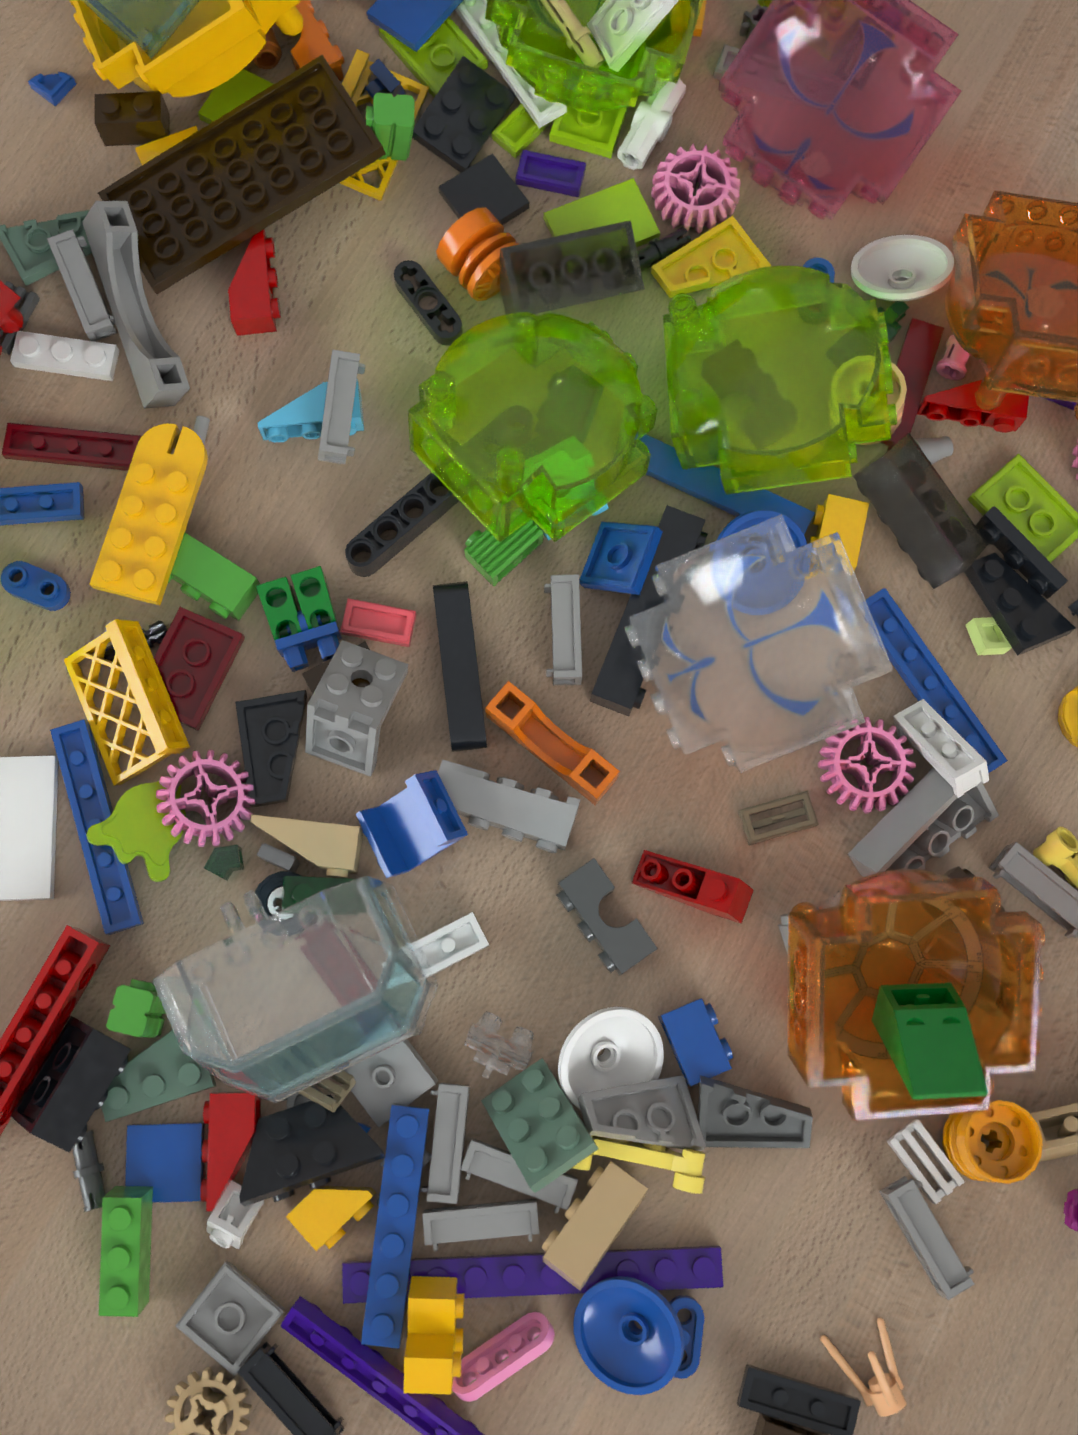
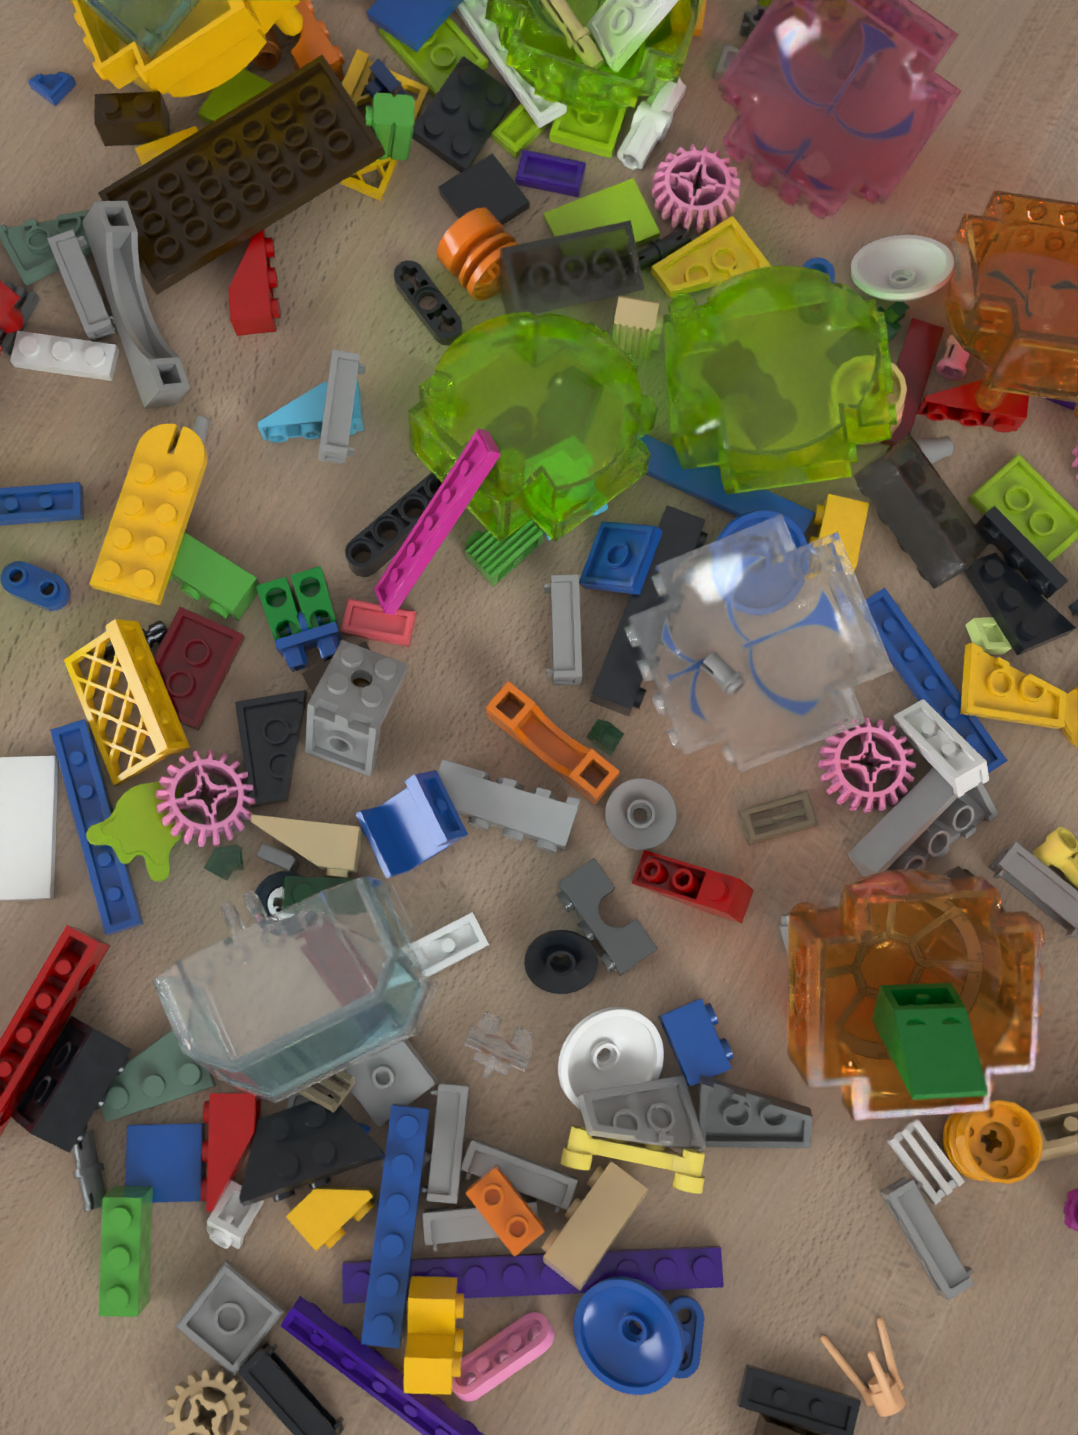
dark red tile [2,423,142,471] -> none
bright green brick [106,979,171,1037] -> none
black beam [433,581,487,752] -> none
sand green plate [481,1058,599,1193] -> none
none -> dark pink tile [374,428,501,615]
none -> orange brick [465,1164,545,1257]
none -> black dish [524,930,598,994]
none -> clear green piece [586,719,624,756]
none -> light grey dish [605,778,677,850]
none -> tan brick [610,295,664,361]
none -> light grey pin [700,651,746,696]
none -> yellow wing [960,642,1066,729]

